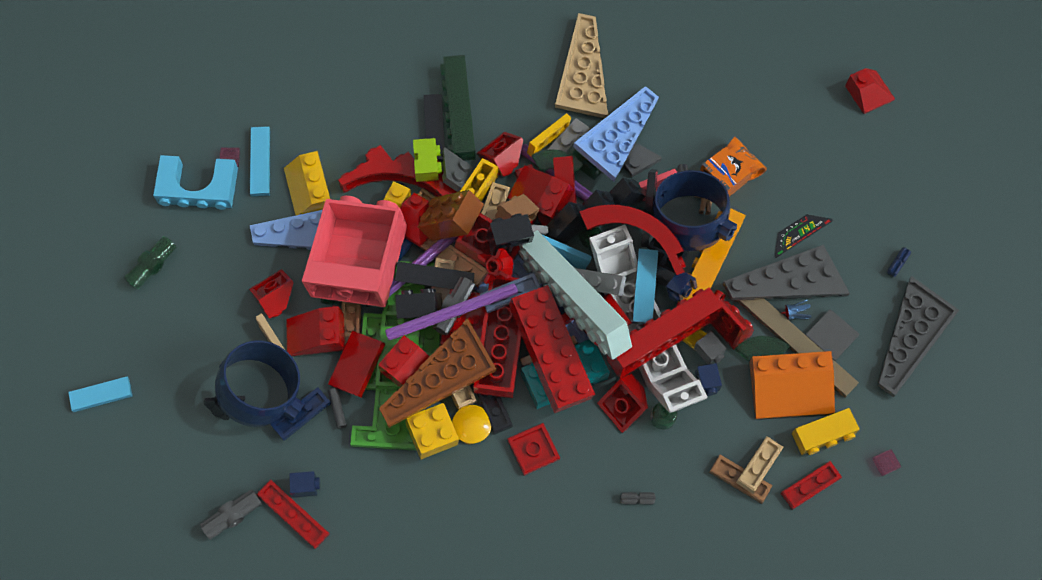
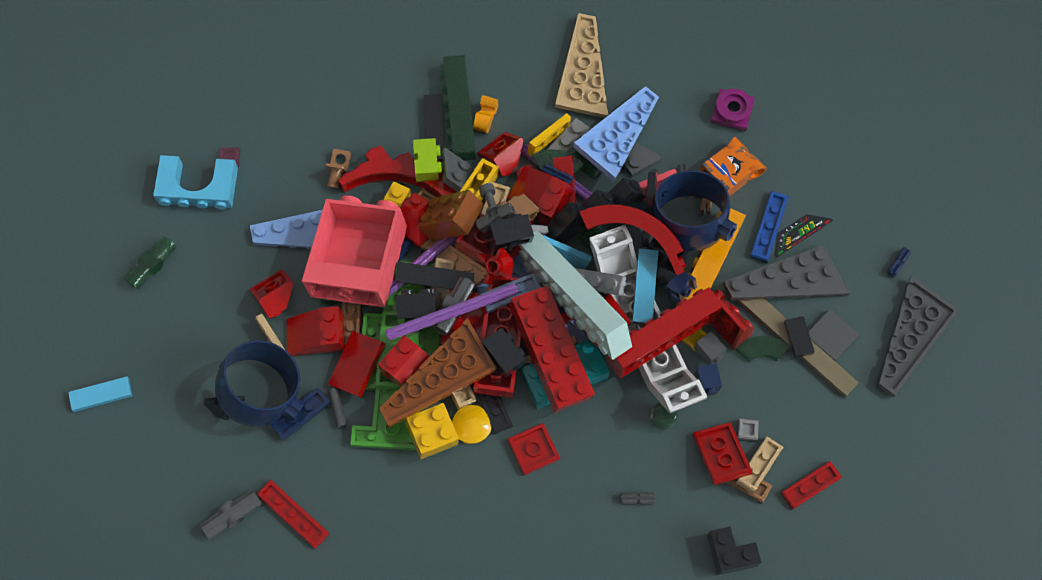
medium azure tile [250,127,270,197] -> none
yellow slope [284,151,330,215] -> none
dark blue brick [289,471,320,498] -> none
red slope [597,374,648,433] -> none
orange slope [749,351,835,419] -> none
flat silver piece [781,299,812,320] -> none
yellow brick [791,408,860,455] -> none
red slope [845,68,895,114] -> none
clear pink tile [872,449,901,476] -> none
none -> medium nougat bracket [325,149,351,189]
none -> light orange leg [473,95,499,133]
none -> dark grey bar [476,183,516,233]
none -> black brick [482,328,526,378]
none -> dark blue piece [541,164,573,184]
none -> red tile [693,422,752,485]
none -> black brick [707,526,762,575]
none -> magenta piece [711,88,755,131]
none -> light grey tile [737,419,759,442]
none -> blue tile [749,191,789,263]
none -> black tile [784,316,815,358]

